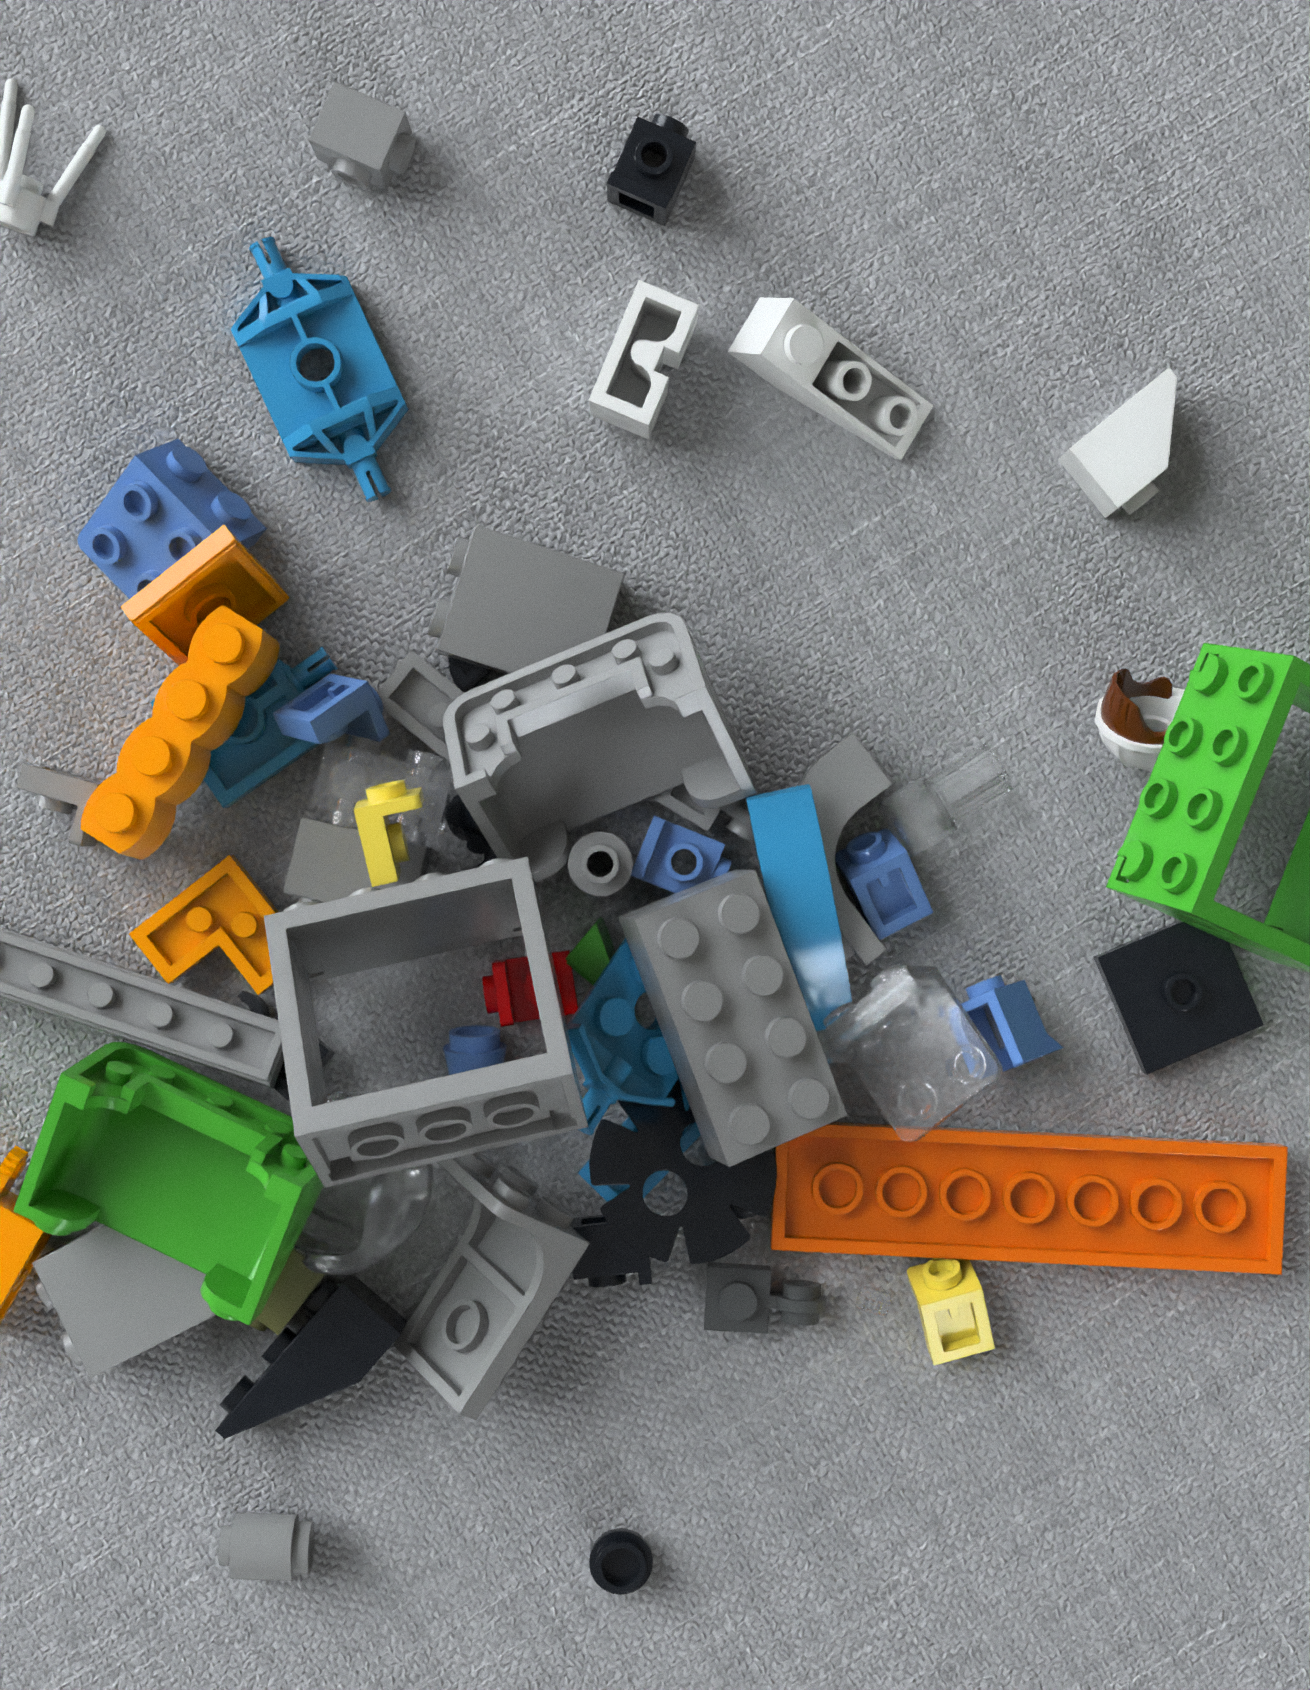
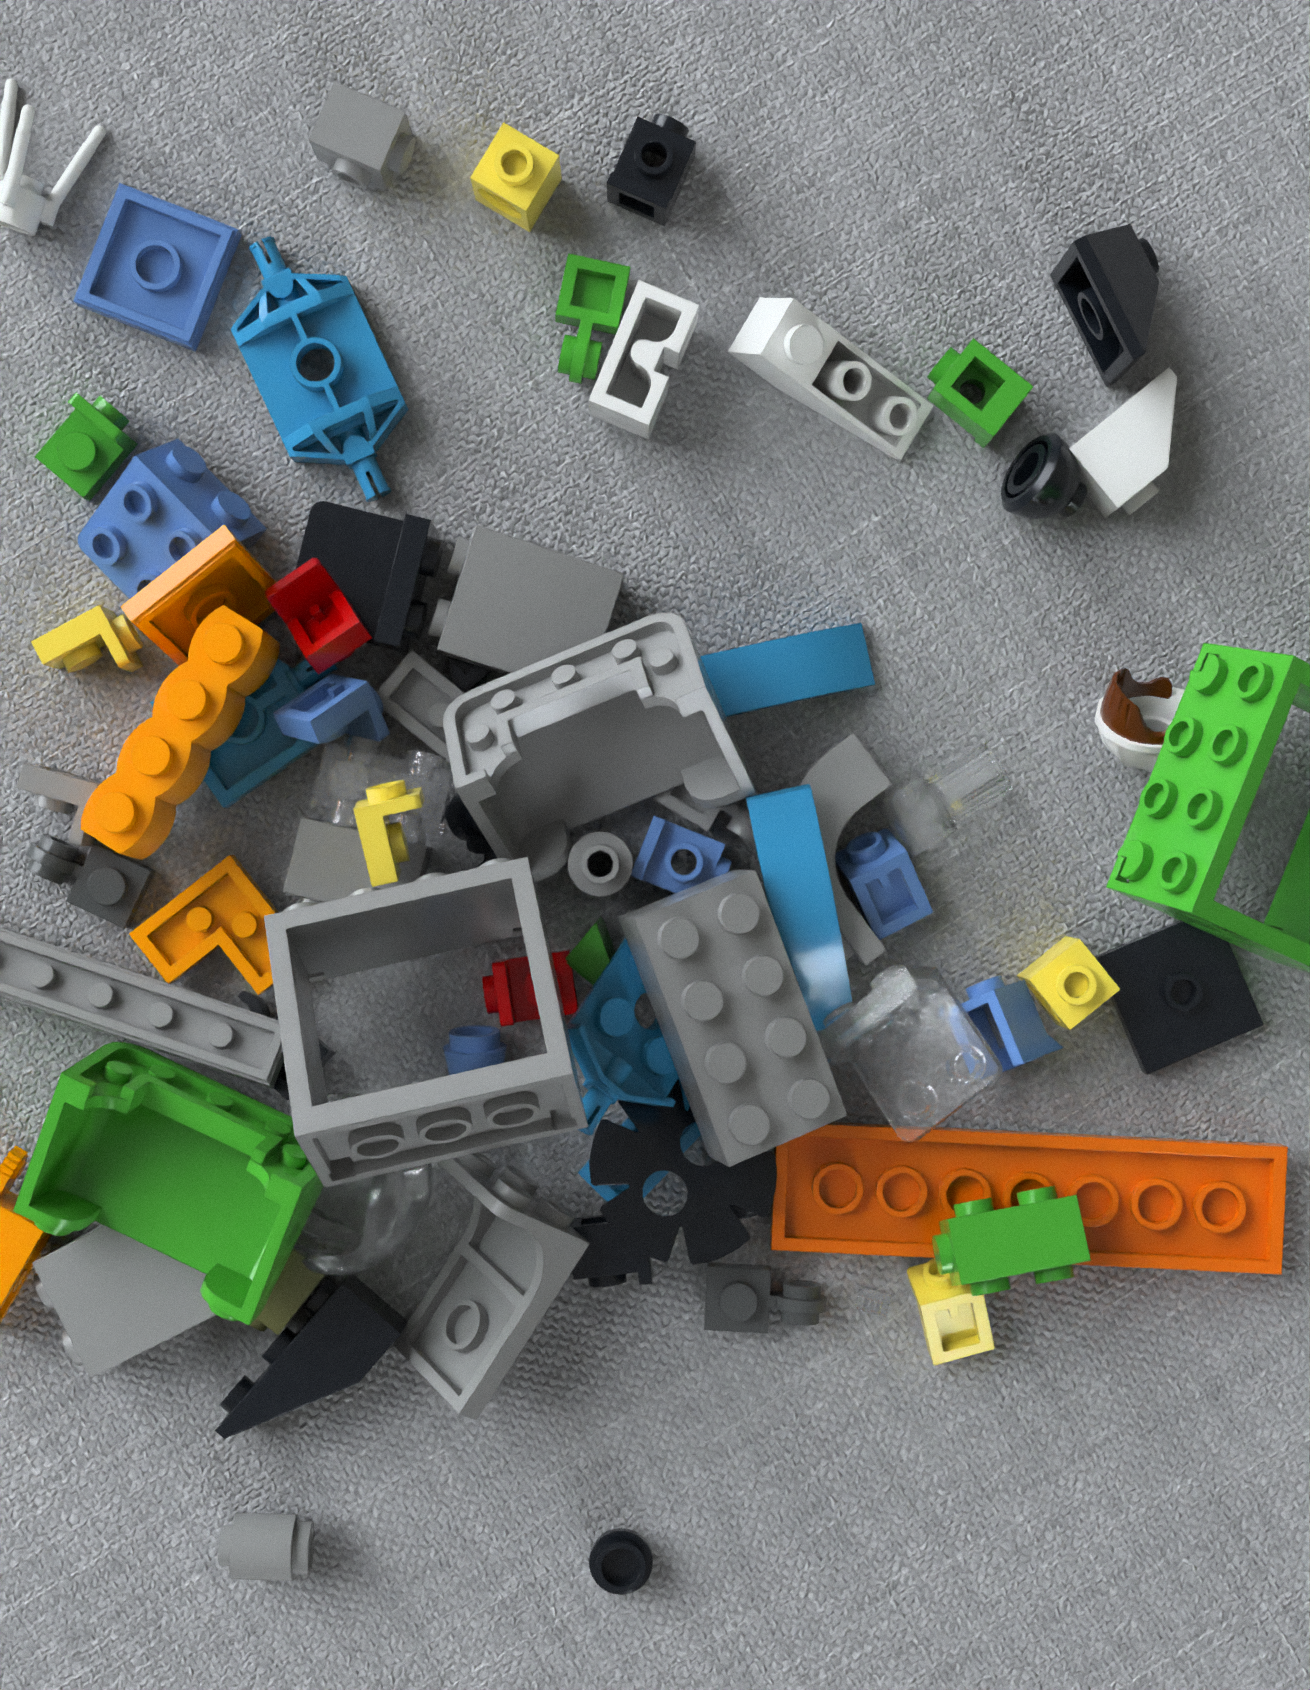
none -> dark grey plate [26,834,156,929]
none -> light yellow bracket [31,605,143,673]
none -> bright green bracket [35,392,138,502]
none -> medium blue tile [73,183,242,352]
none -> red bracket [265,558,372,675]
none -> black bracket [296,501,444,654]
none -> light yellow brick [470,122,562,232]
none -> bright green plate [555,253,631,384]
none -> dark azure slope [700,623,875,717]
none -> bright green brick [927,338,1033,448]
none -> bright green brick [932,1186,1091,1296]
none -> black brick [1001,433,1087,519]
none -> light yellow brick [1017,936,1120,1030]
none -> black slope [1050,224,1159,387]

